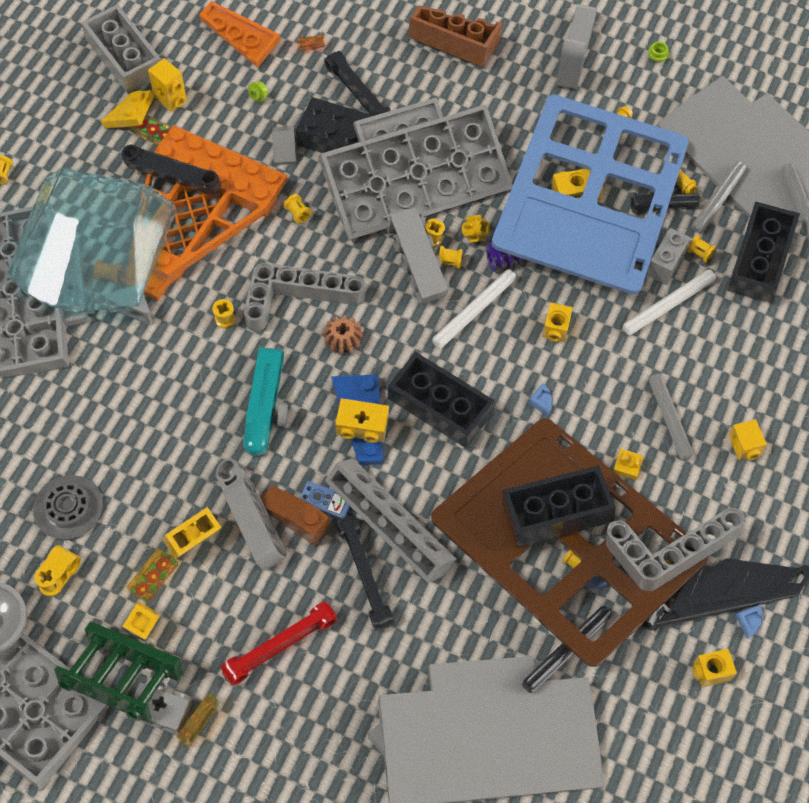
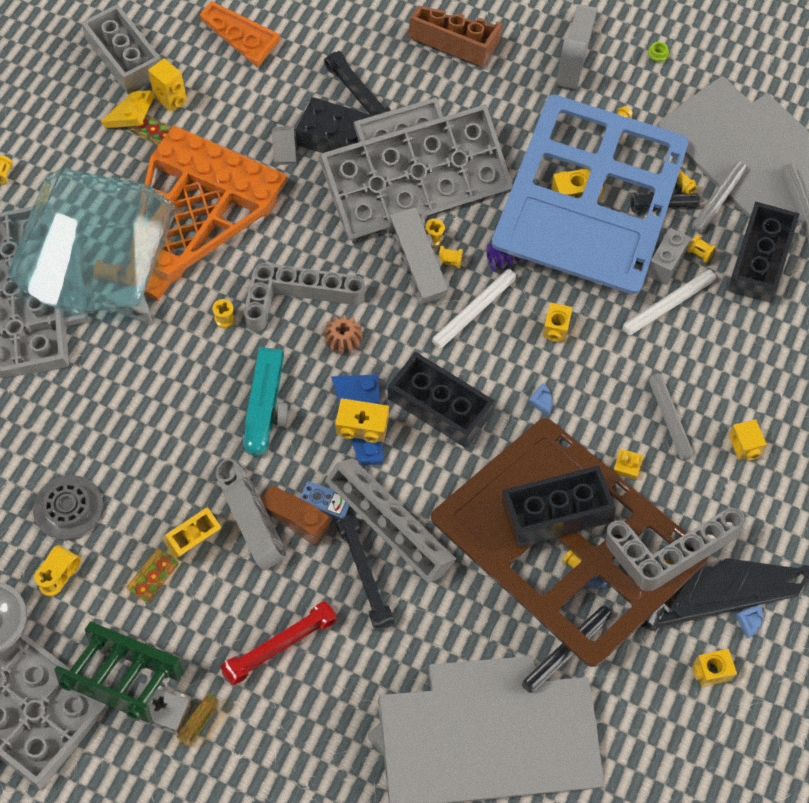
black piece [122,144,221,195] -> none
yellow brick [122,602,161,639] -> none
lime plate [248,81,268,103] -> none
yellow bush [283,194,312,224] -> none
clear orange pin [297,34,325,52] -> none
yellow gear [462,214,490,243] -> none

